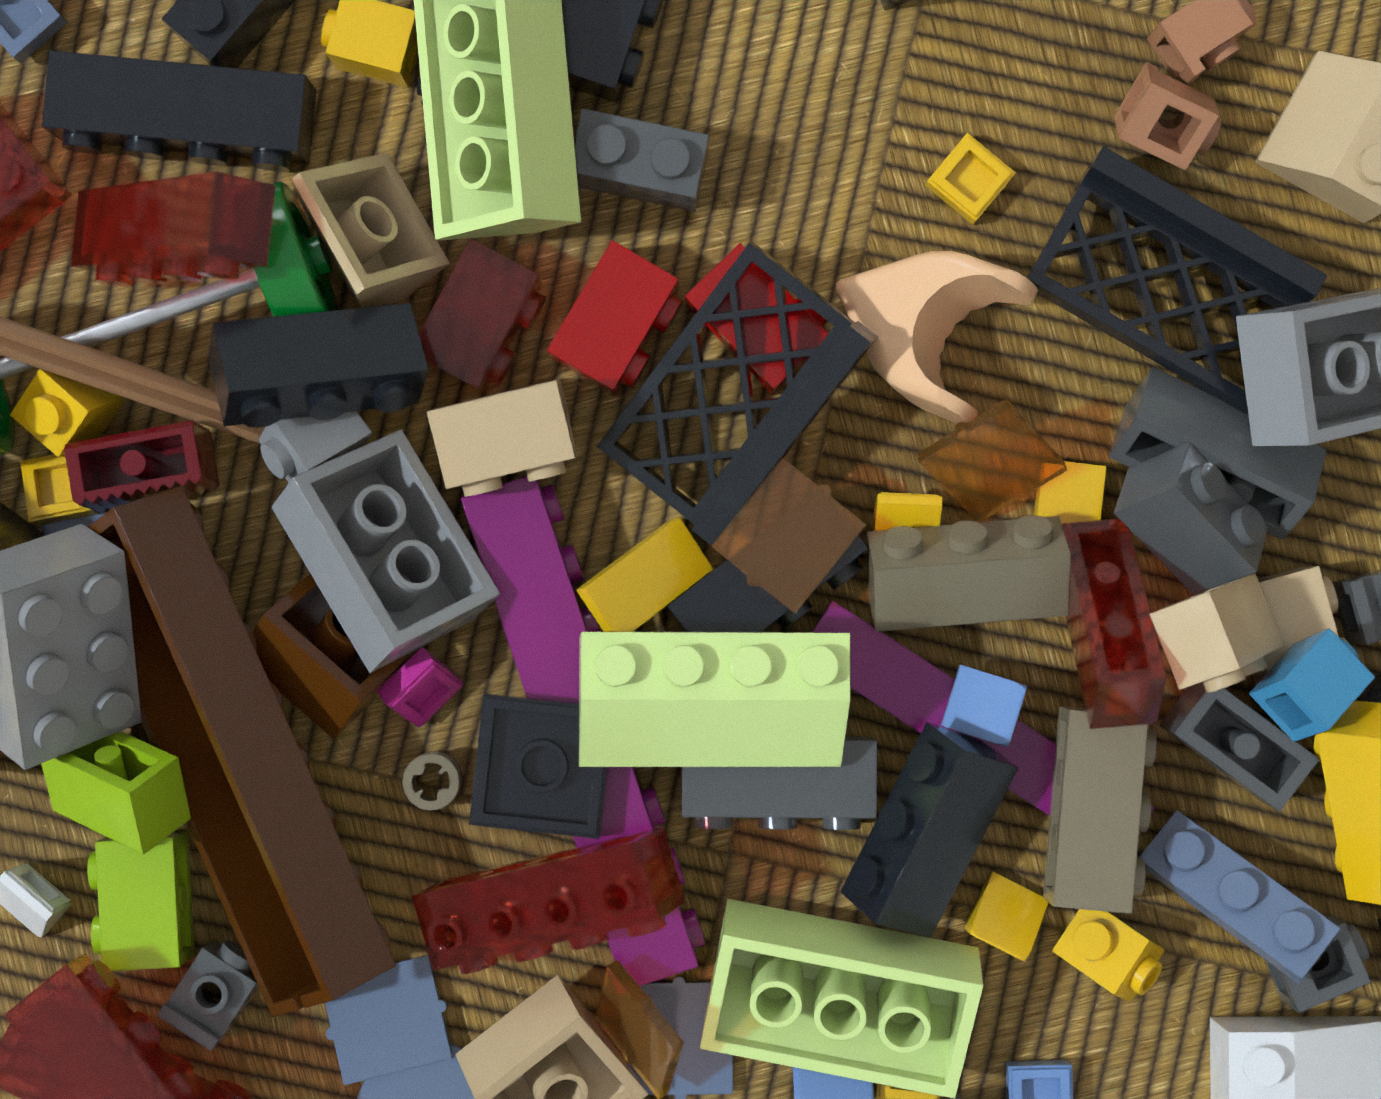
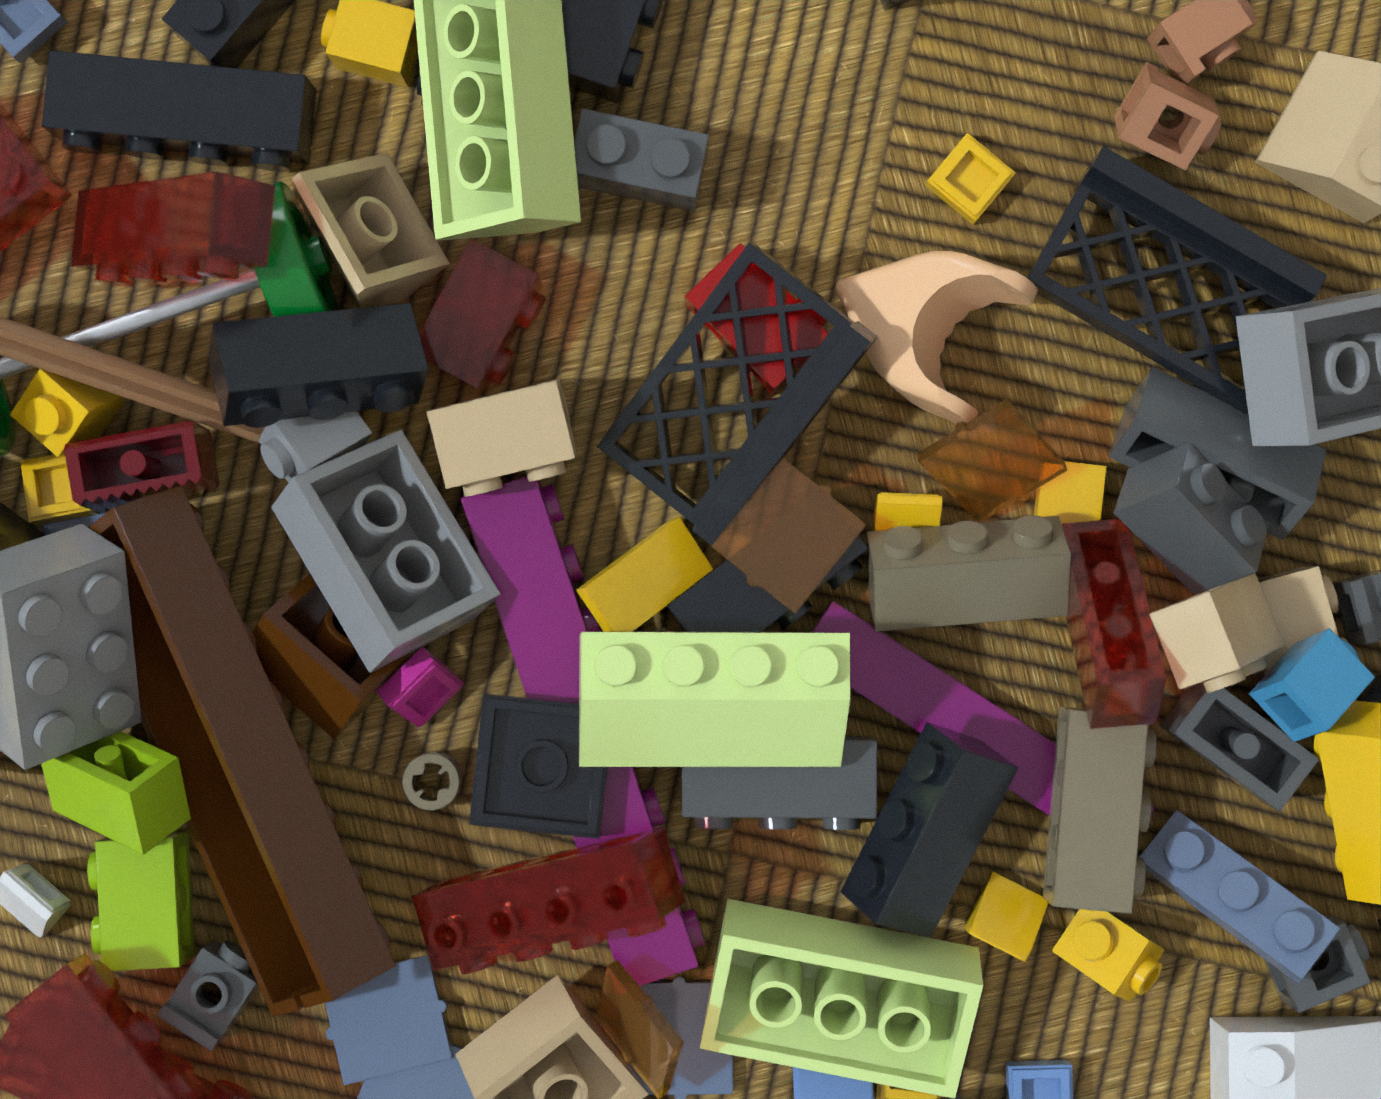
red brick [546,240,683,396] -> none
medium blue slope [941,664,1027,747] -> none

